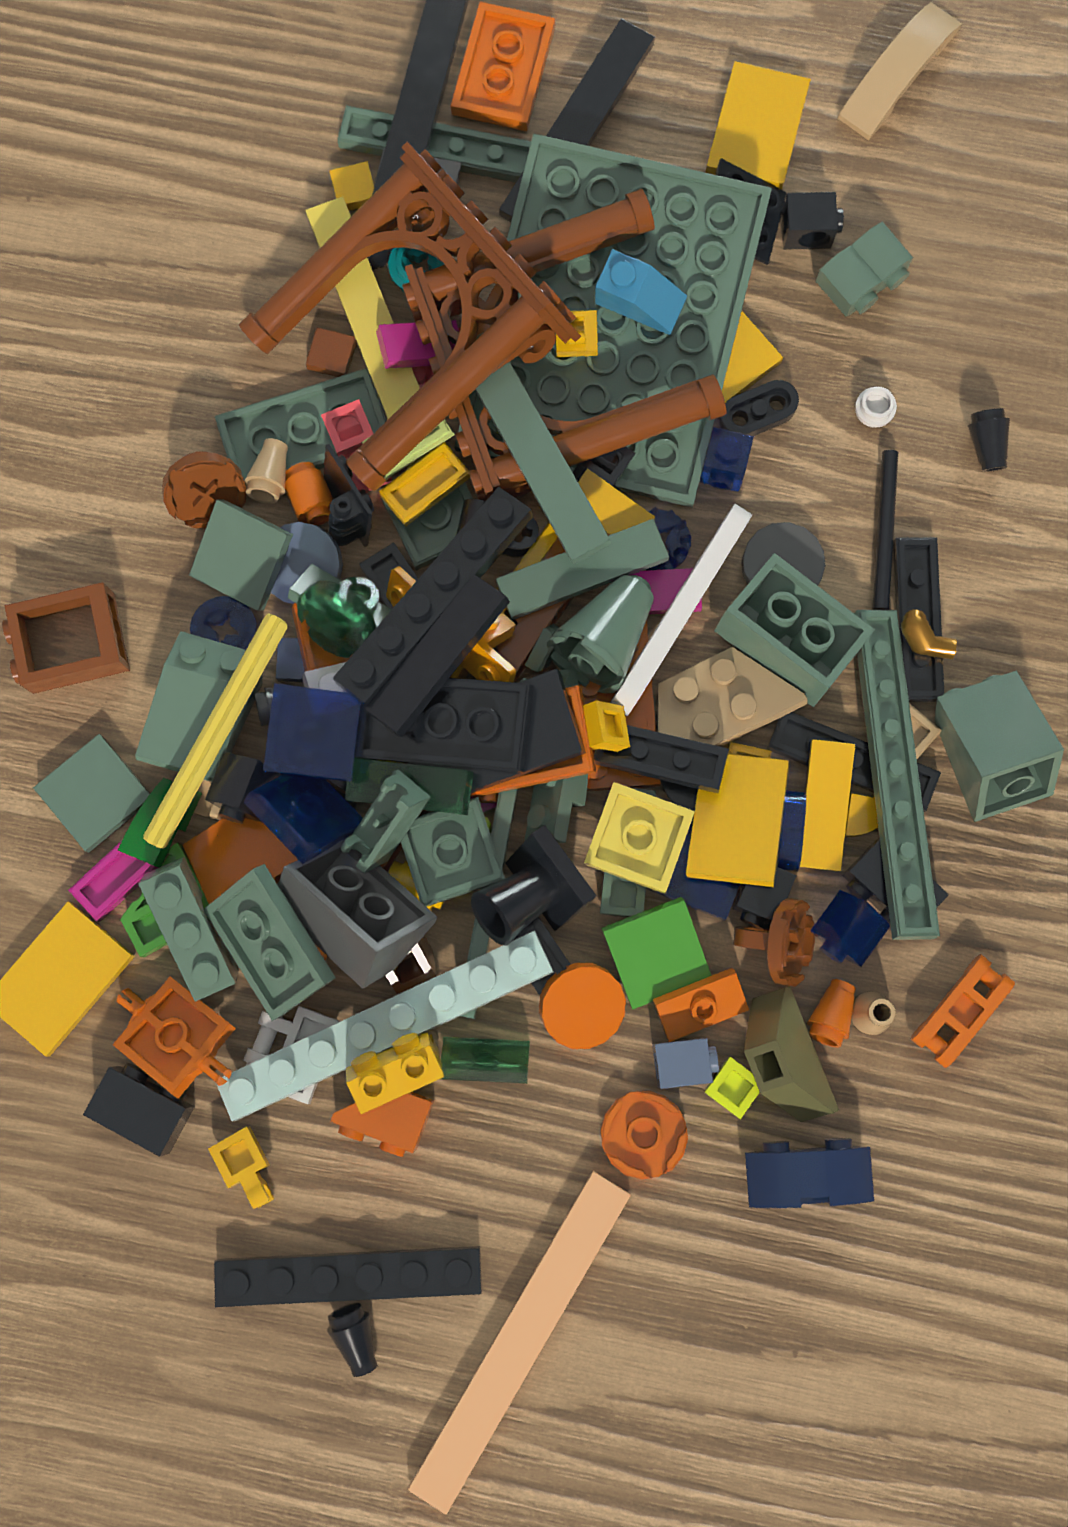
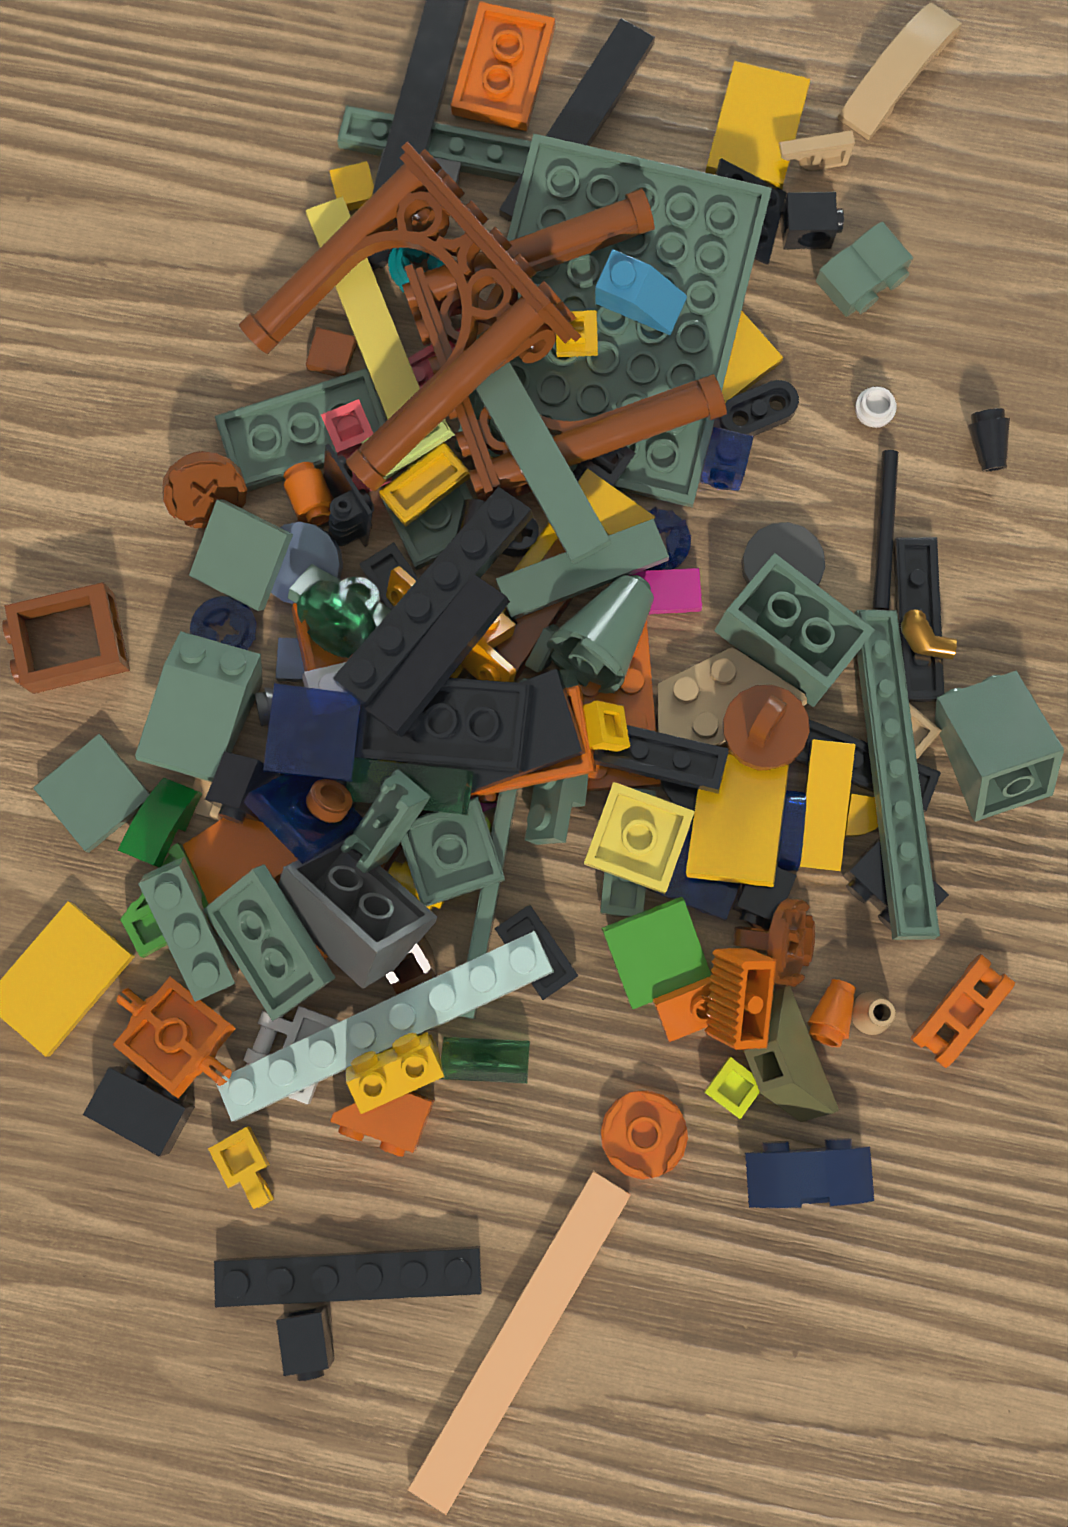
dark pink tile [68,840,158,922] -> none
light yellow axle [143,613,287,849] -> none
tan cone [244,438,288,504] -> none
black cone [327,1303,378,1377] -> none
dark pink tile [376,320,459,369] -> none
black plant [471,825,597,946] -> none
orange tile [539,963,626,1049] -> none
white beam [610,504,752,716] -> none
sand blue brick [652,1038,719,1089] -> none
clear blue brick [810,890,890,967] -> none
none -> black brick [276,1305,335,1381]
none -> dark orange tile [306,779,352,823]
none -> orange brick [704,948,777,1050]
none -> dark orange tile [723,685,809,771]
none -> tan tile [779,130,855,171]

